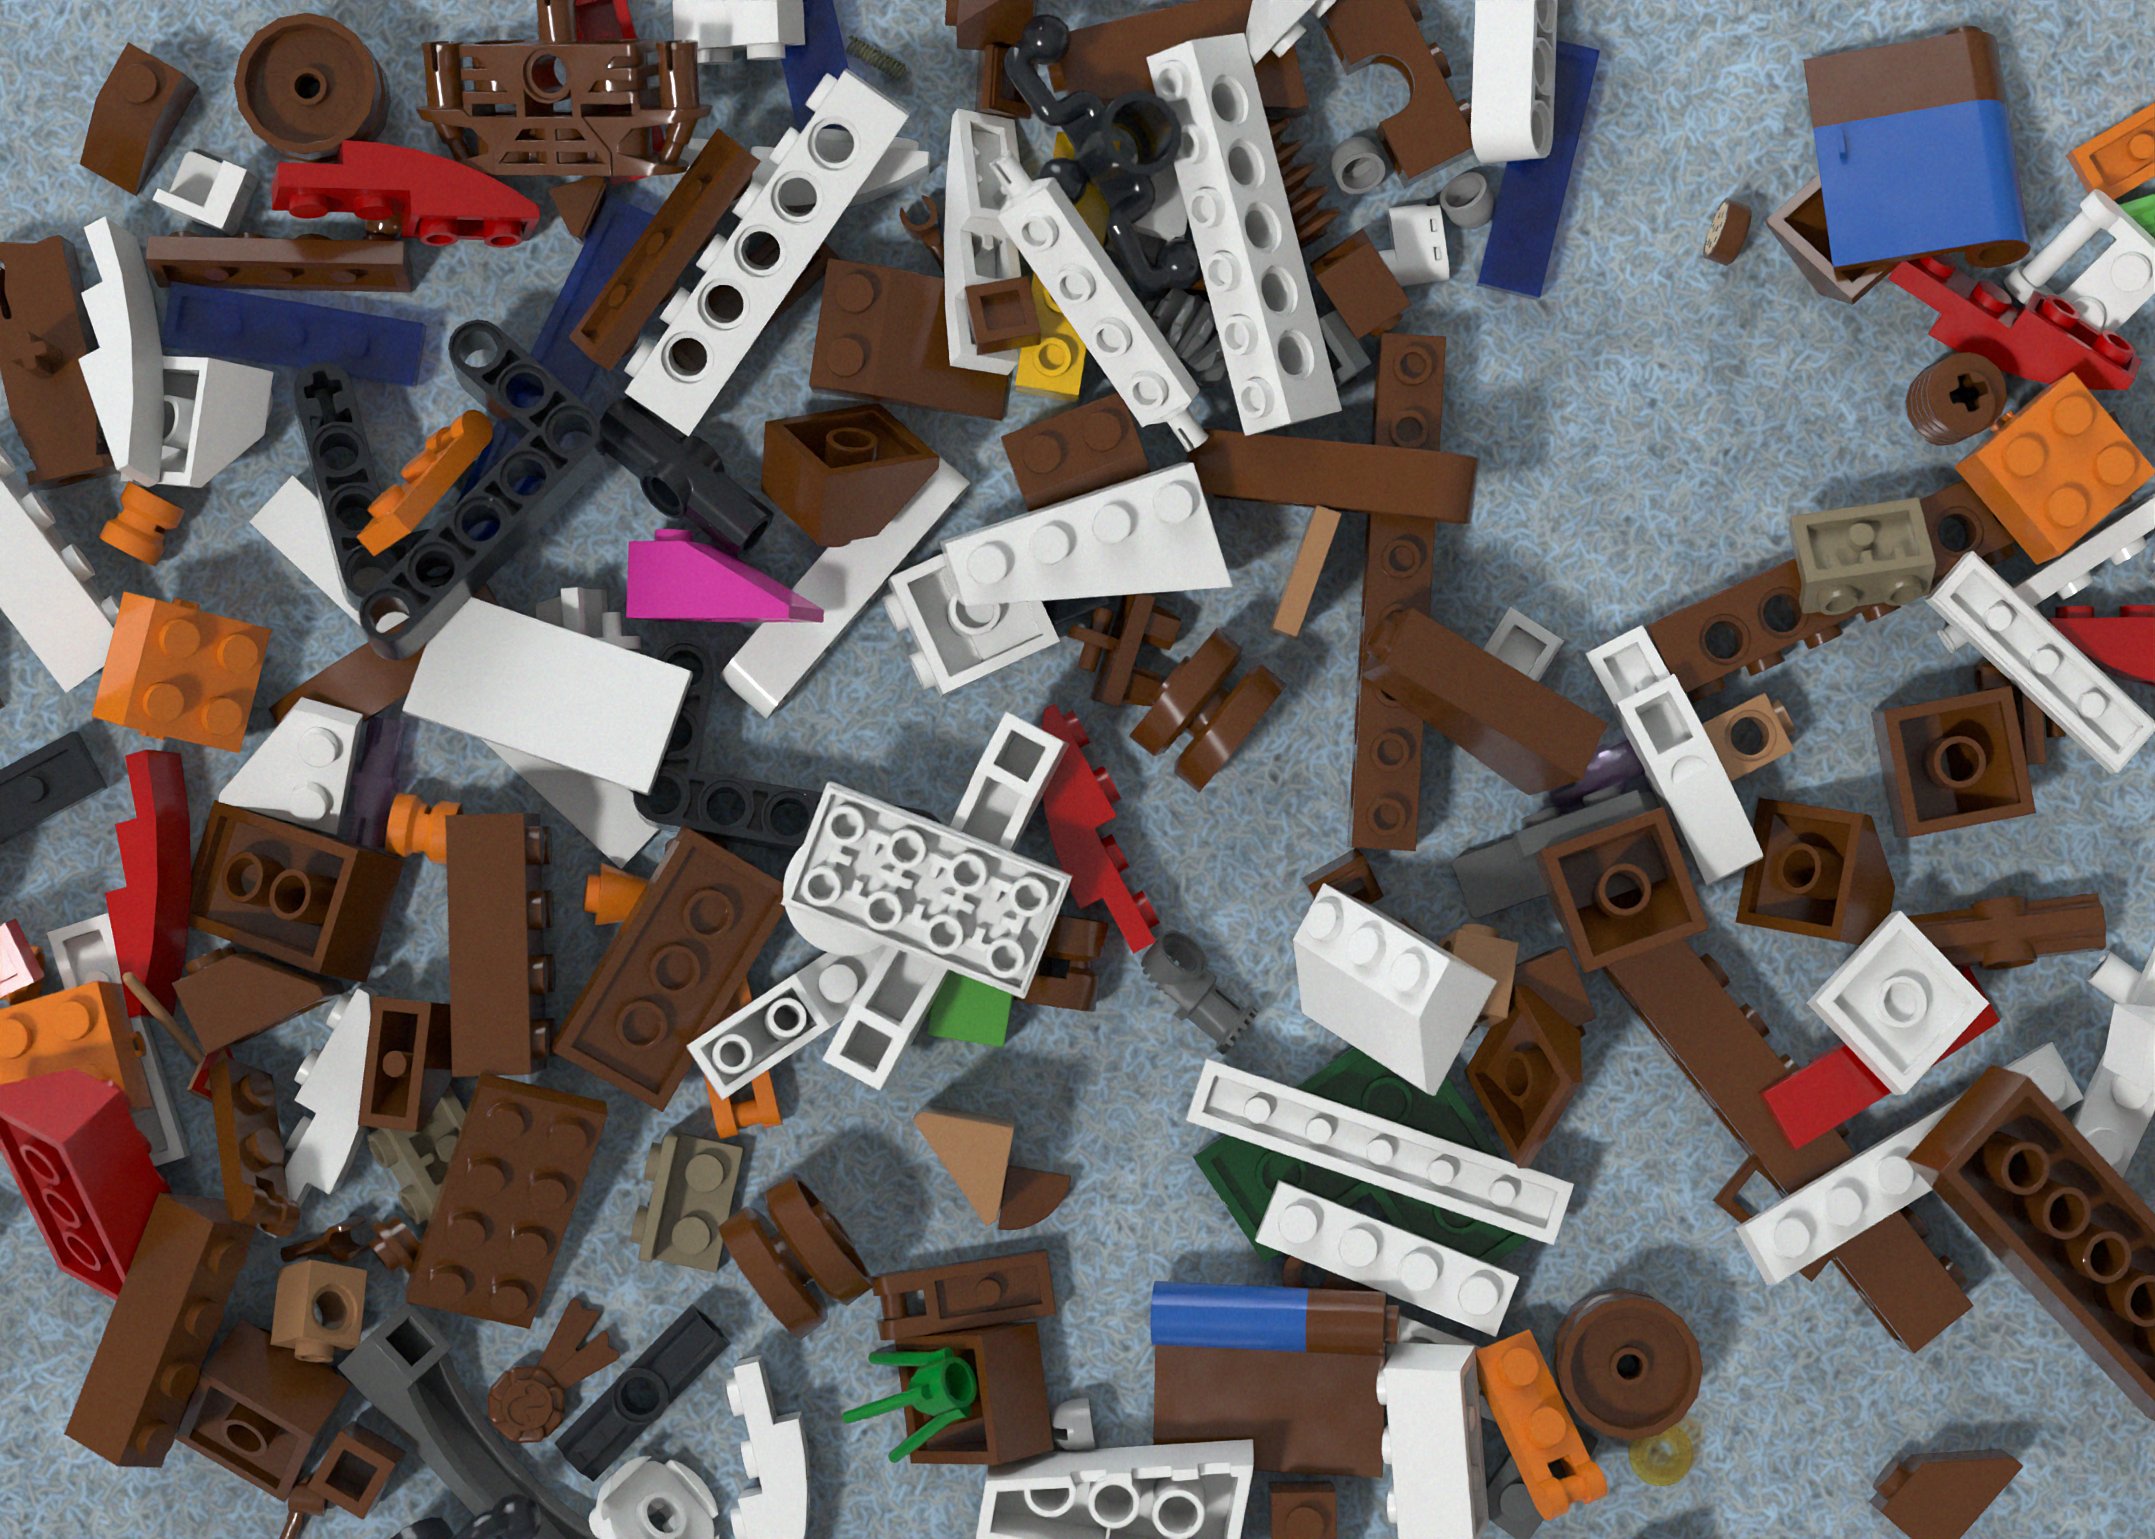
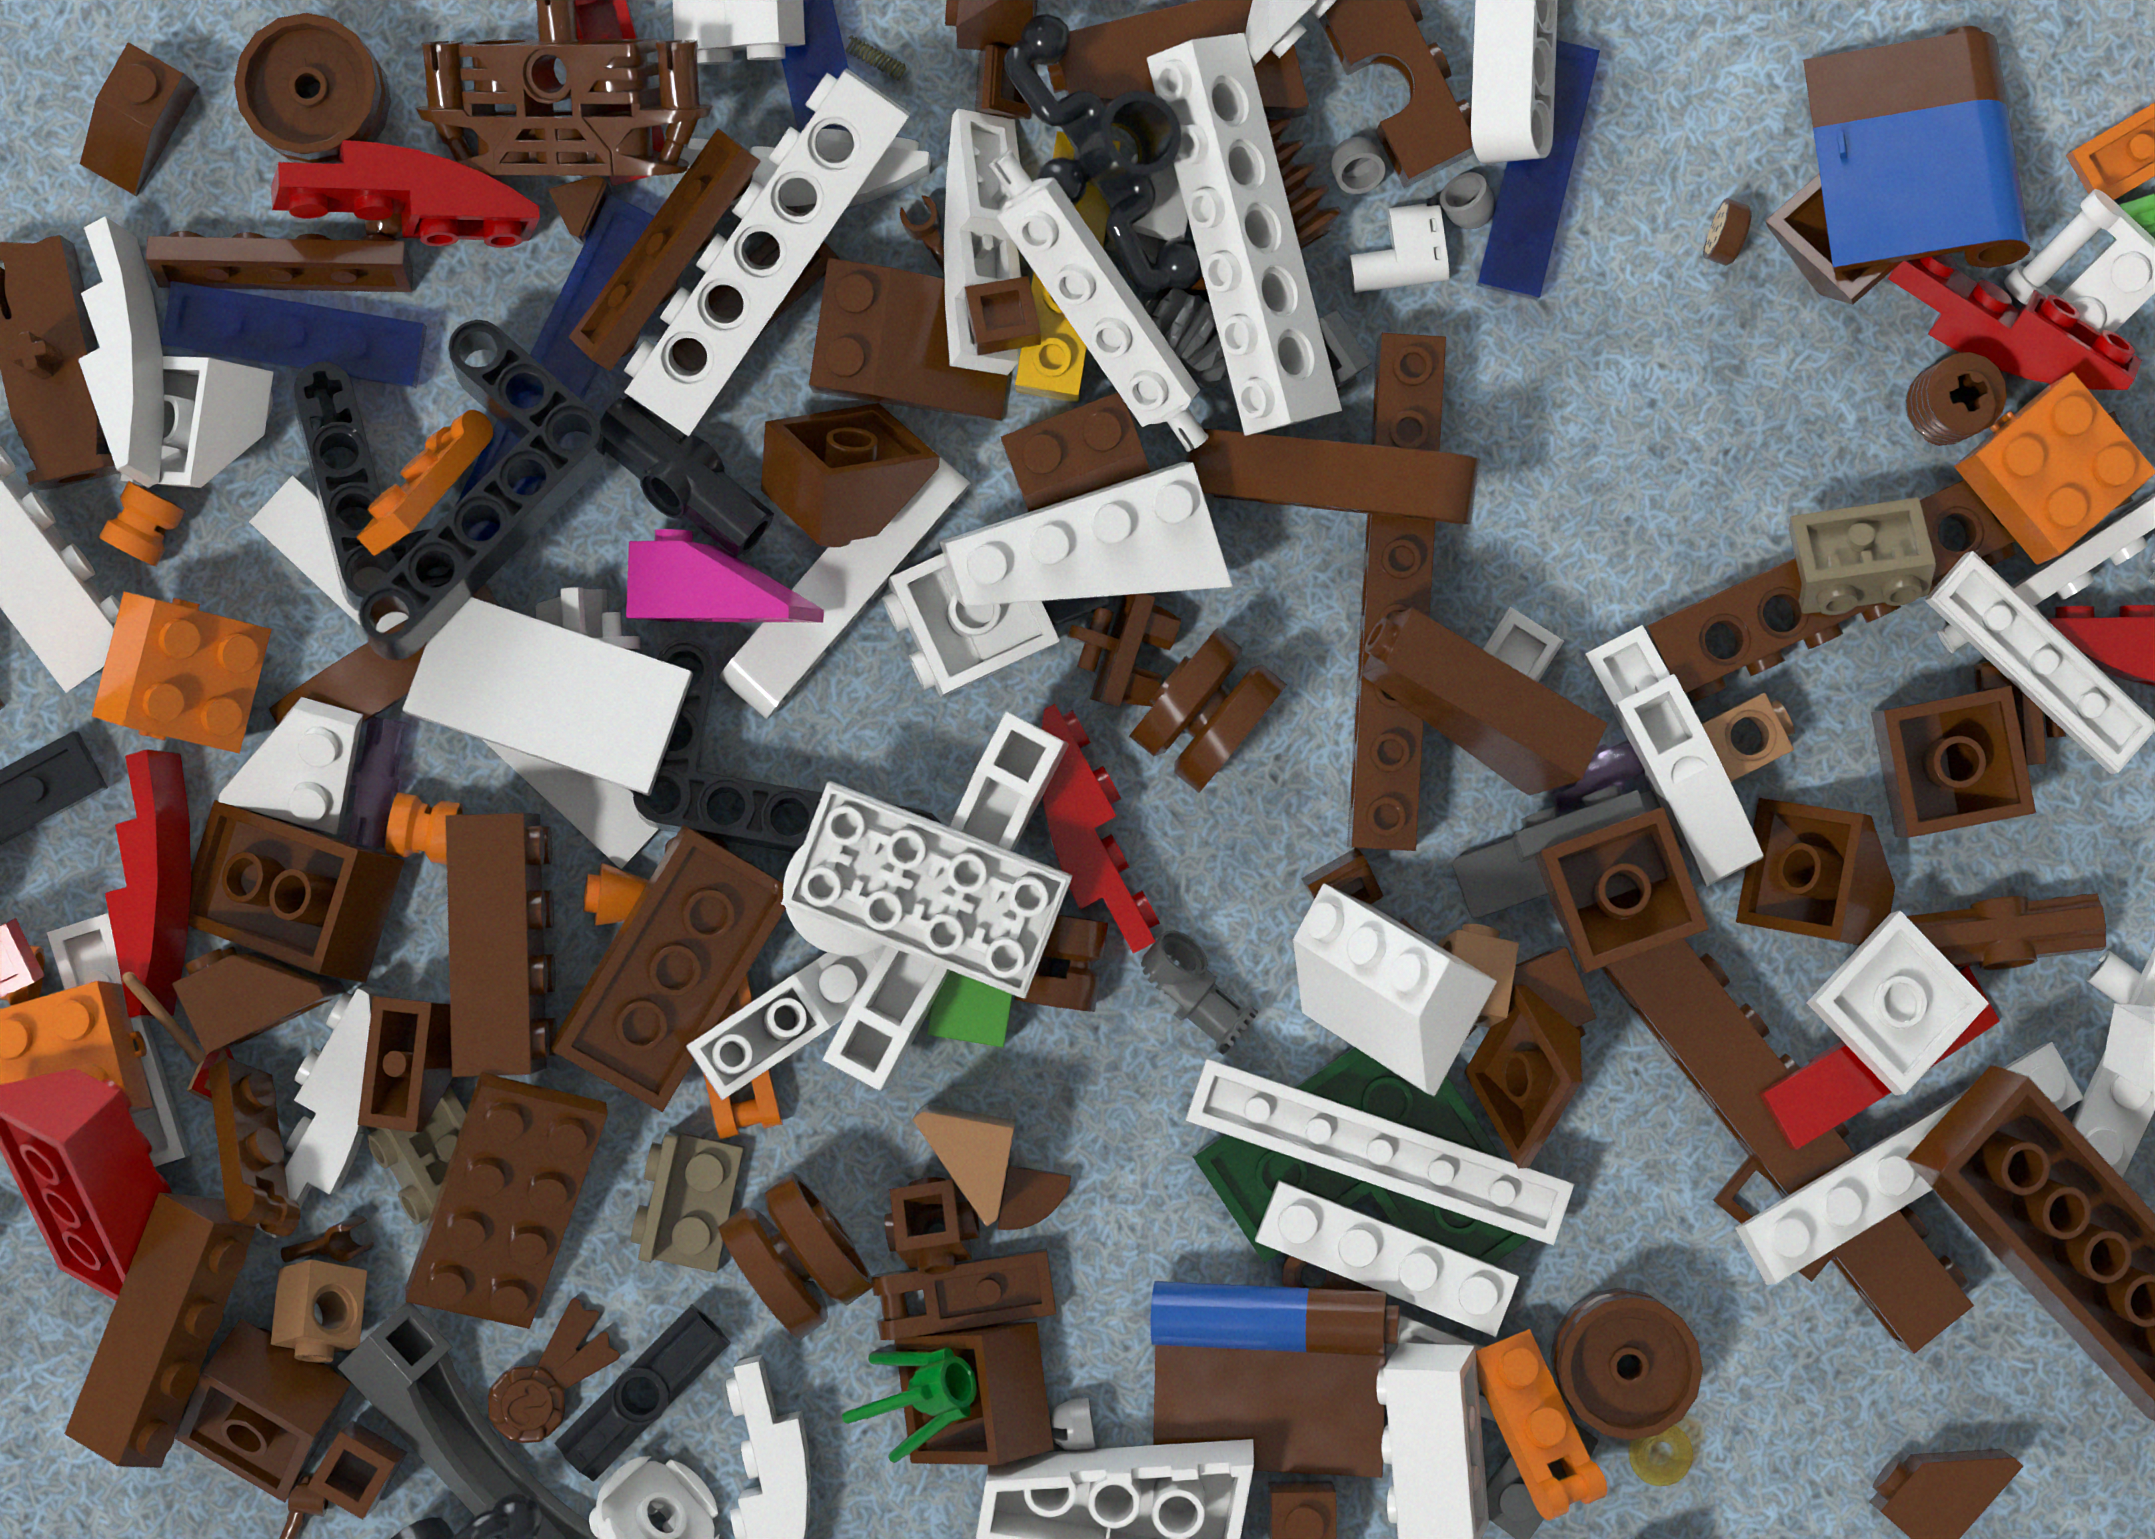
white panel [153,151,259,237] -> none
reddish brown plate [368,1215,421,1275] -> none
medium nougat tile [1268,505,1342,639] -> none
reddish brown brick [1309,228,1412,340] -> none
none -> reddish brown brick [884,1177,980,1275]

